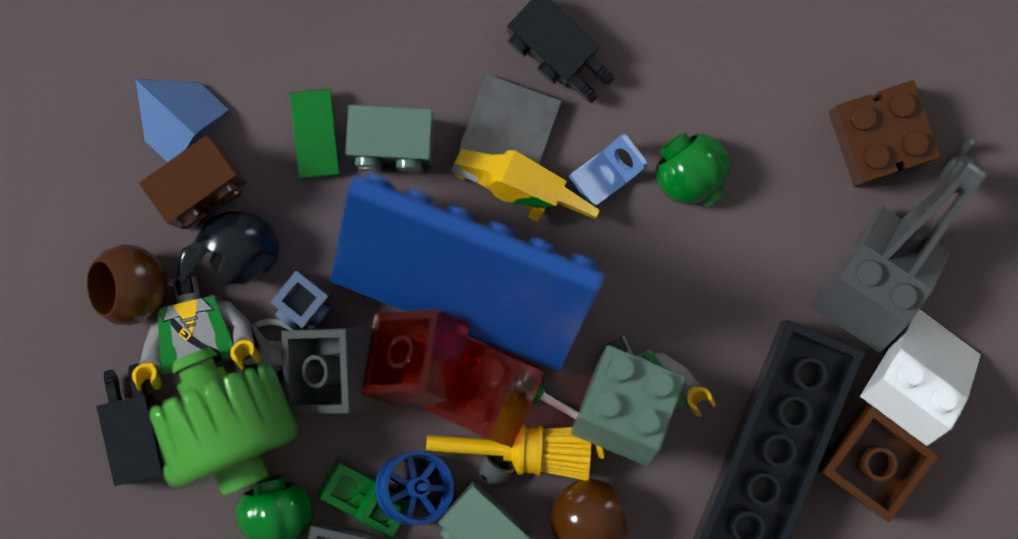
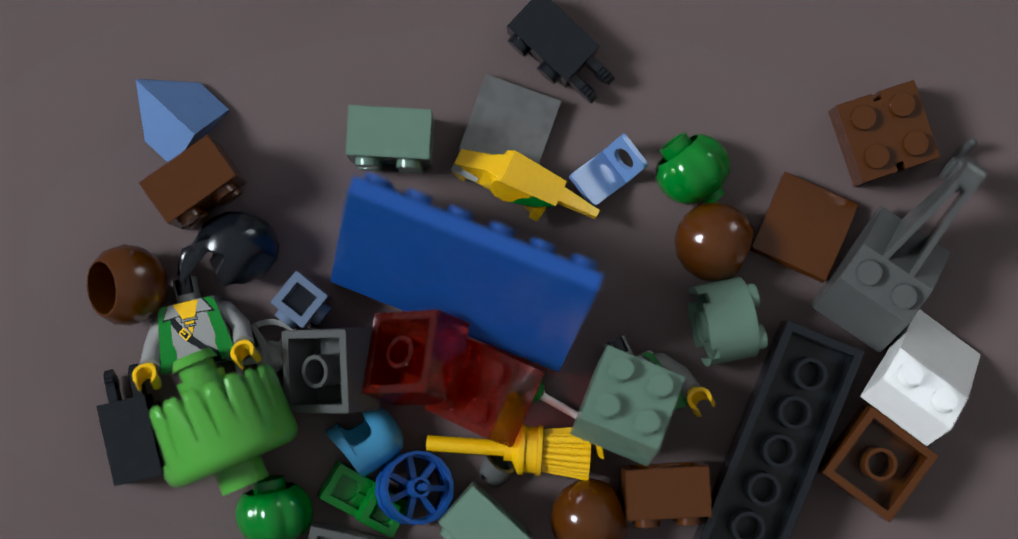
green slope [290,88,340,178] -> none
none -> dark azure helmet [326,406,404,478]
none -> reddish brown brick [620,461,712,528]
none -> reddish brown helmet [674,202,754,282]
none -> sand green brick [687,277,767,367]
none -> reddish brown slope [750,171,858,283]

